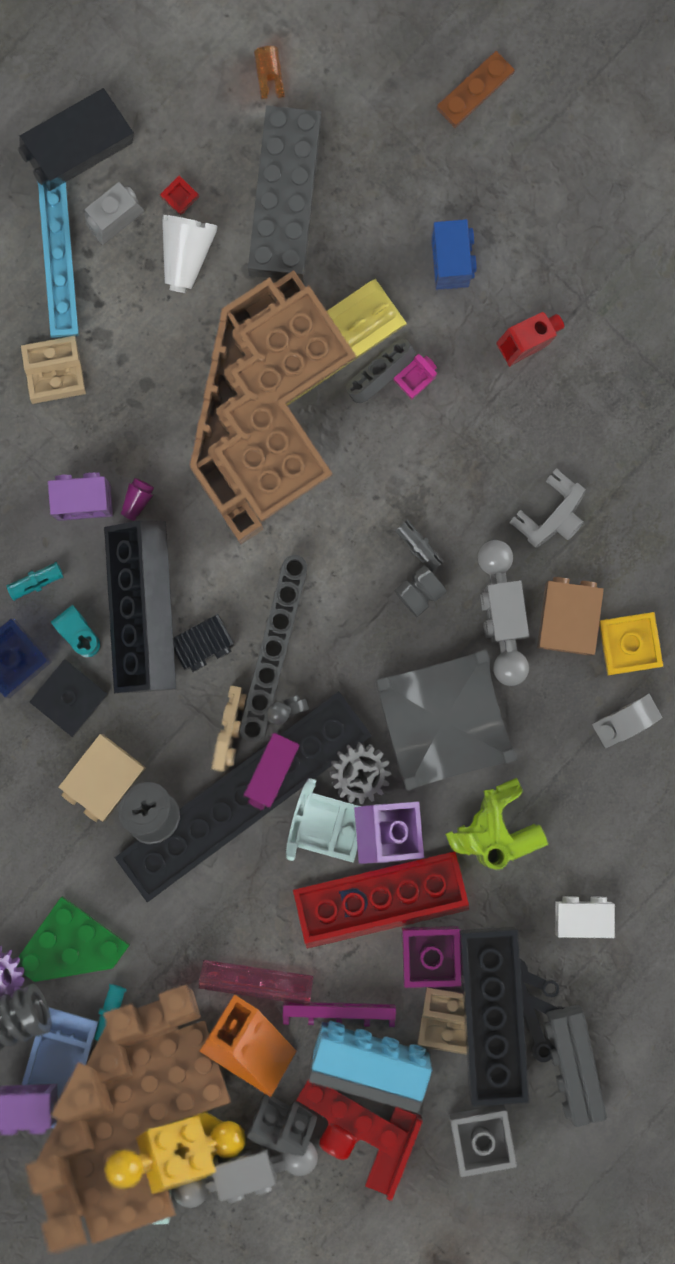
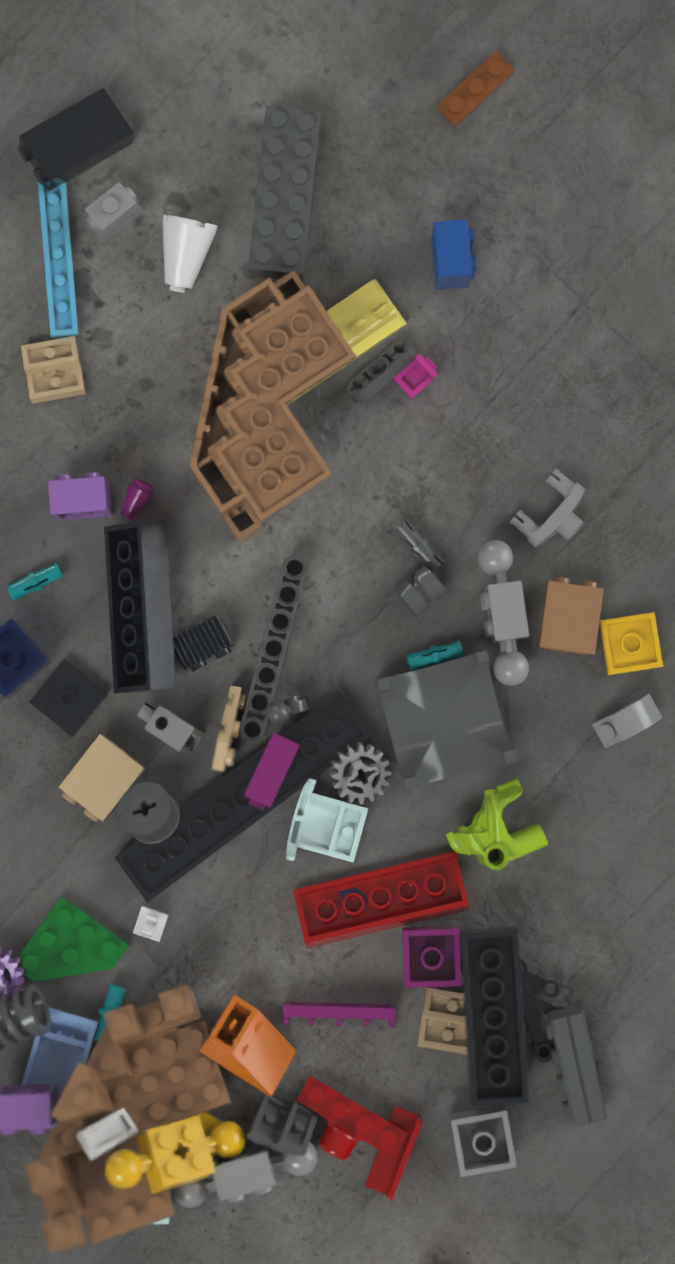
teal piece [51,604,101,657] -> none
red plate [160,175,199,216] -> none
clear pink plate [198,960,314,1005] -> none
clear orange hinge [254,46,285,99] -> none
medium azure piece [308,1021,432,1113] -> none
medium lavender brick [354,802,424,864] -> none
red torso [496,312,564,367] -> none
white brick [555,896,615,938] -> none
none -> white tile [76,1107,139,1160]
none -> white tile [133,906,169,942]
none -> light grey torso [138,703,205,757]
none -> teal pin [405,640,464,672]

